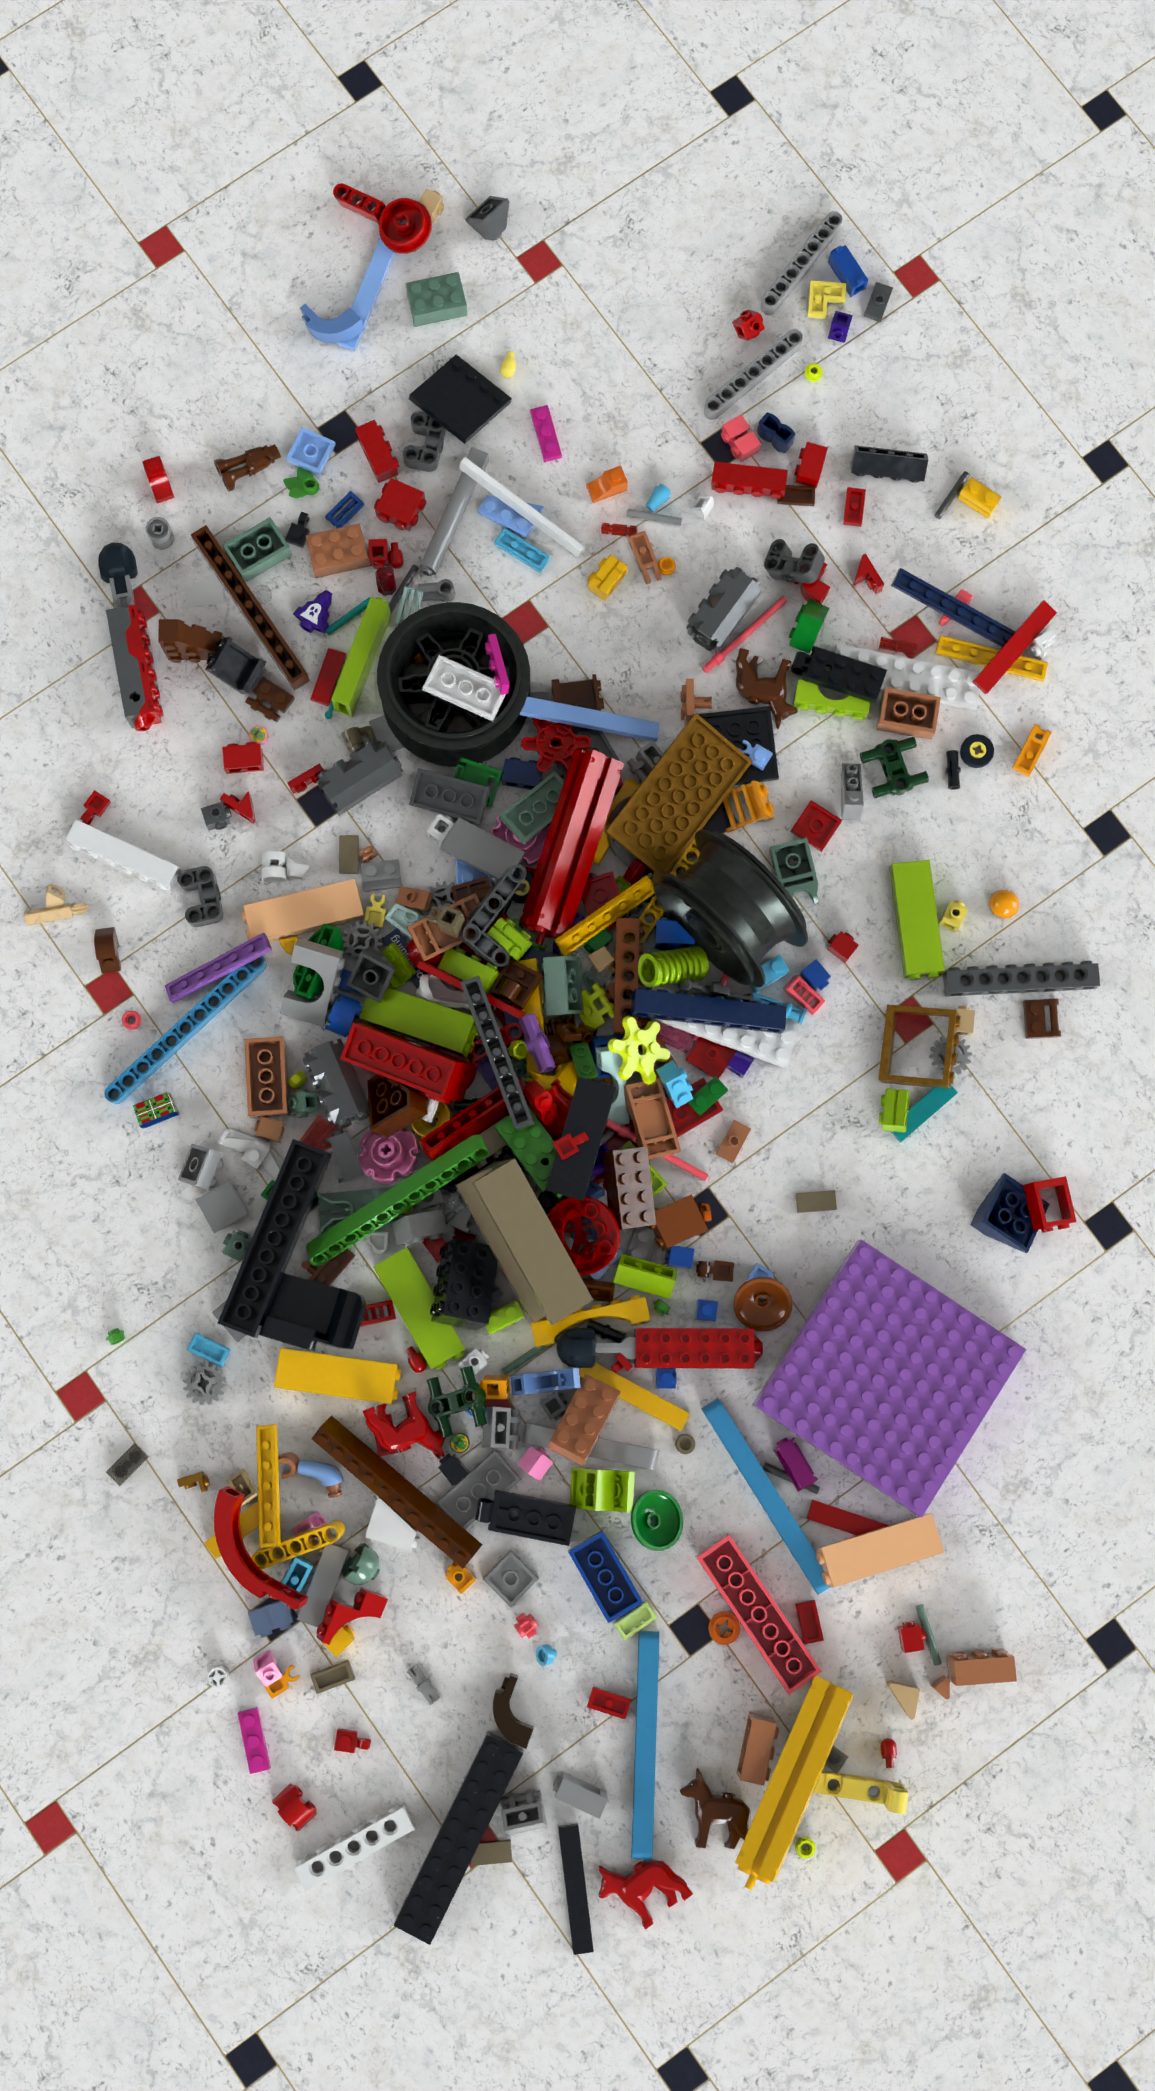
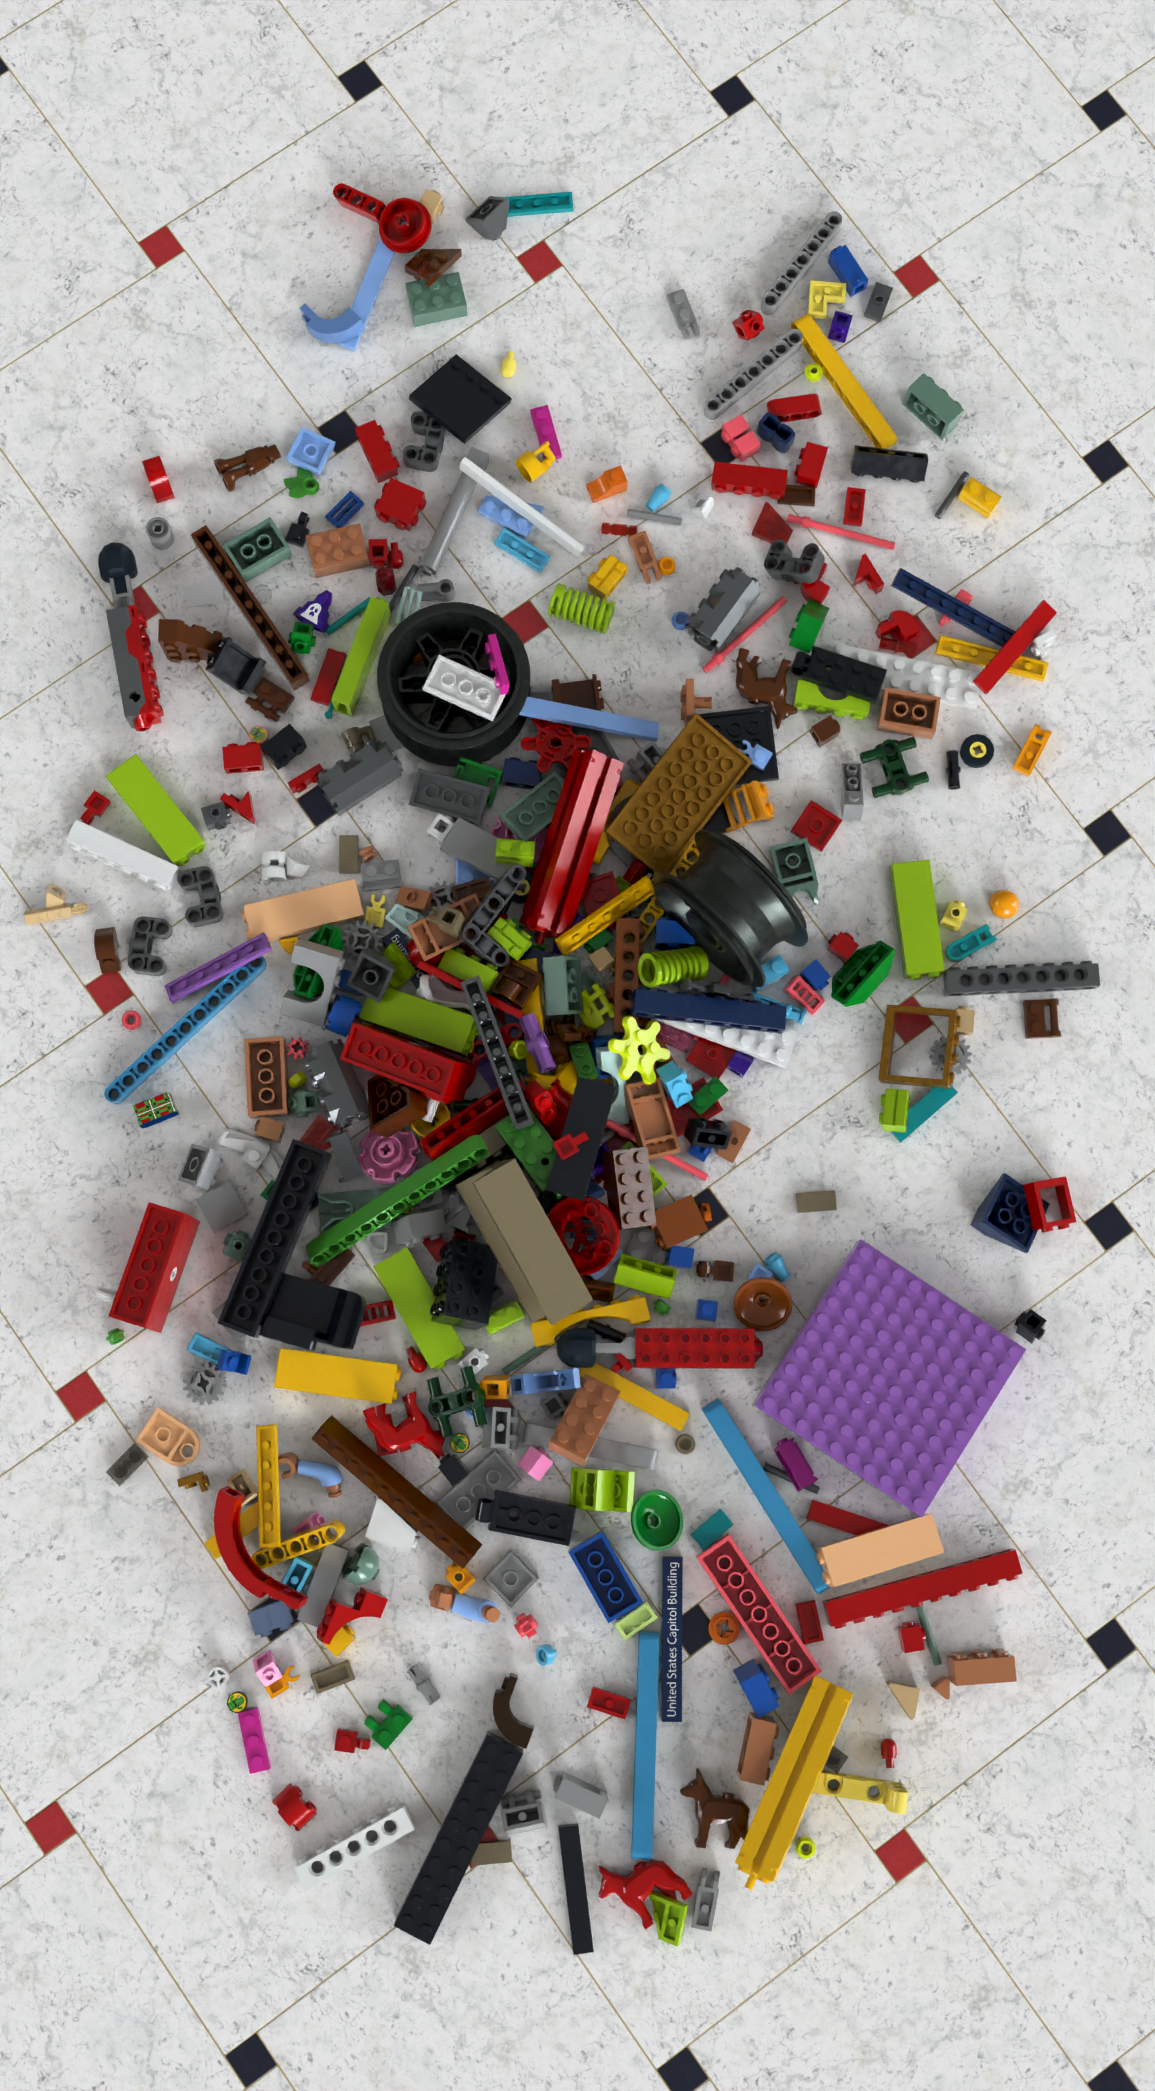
none -> red piece [96,1202,200,1333]
none -> lime brick [105,754,207,866]
none -> dark grey beam [128,916,173,976]
none -> light nougat tile [136,1407,200,1466]
none -> blue bracket [217,1349,251,1375]
none -> tile [227,1691,248,1713]
none -> black brick [260,724,307,770]
none -> coral gear [286,1036,310,1061]
none -> green brick [288,622,316,654]
none -> green plate [364,1699,413,1750]
none -> reddish brown wing [405,249,462,287]
none -> piece [428,1584,500,1623]
none -> lime brick [495,838,535,867]
none -> teal tile [502,192,573,217]
none -> yellow piece [515,441,556,483]
none -> lime piece [548,583,616,634]
none -> lime wing [649,1891,688,1946]
none -> dark blue tile [661,1556,683,1722]
none -> light grey hinge [666,289,700,340]
none -> medium blue plate [671,612,689,630]
none -> black brick [684,1117,732,1150]
none -> blue tile [687,1145,712,1162]
none -> teal tile [690,1509,734,1550]
none -> light grey hinge [691,1868,720,1931]
none -> blue brick [733,1659,780,1718]
none -> clear red wing [751,502,793,544]
none -> medium azure cone [764,1252,791,1282]
none -> red beam [767,394,822,423]
none -> coral bar [787,514,895,550]
none -> yellow beam [791,314,897,449]
none -> reddish brown brick [809,715,841,747]
none -> red brick [822,1549,1023,1629]
none -> green wedge [831,940,895,1007]
none -> red brick [875,610,921,644]
none -> sand green brick [902,373,964,440]
none -> teal plate [945,924,997,962]
none -> black brick [1014,1309,1047,1344]

